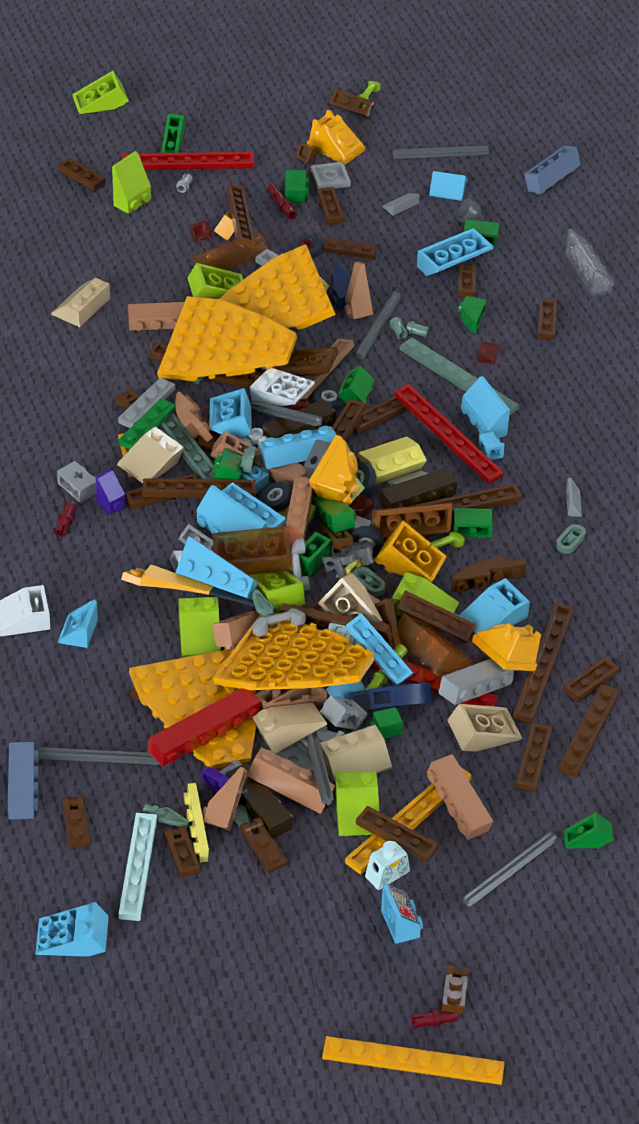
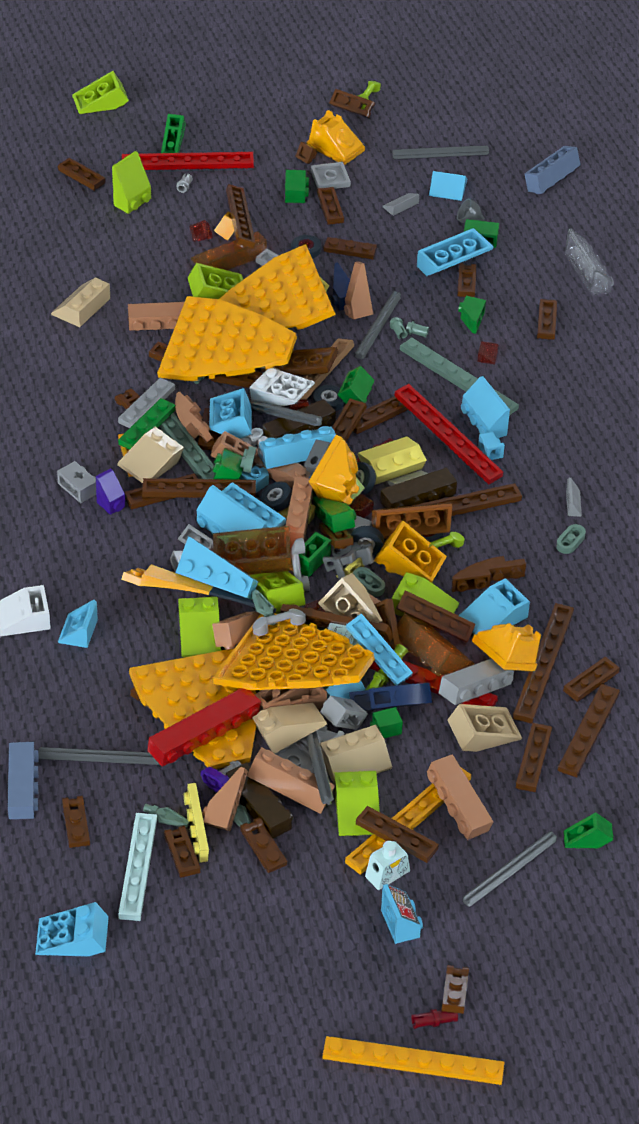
dark red pin [54,502,77,537] -> none
dark red pin [267,184,297,220] -> none
green brick [453,508,492,538] -> none

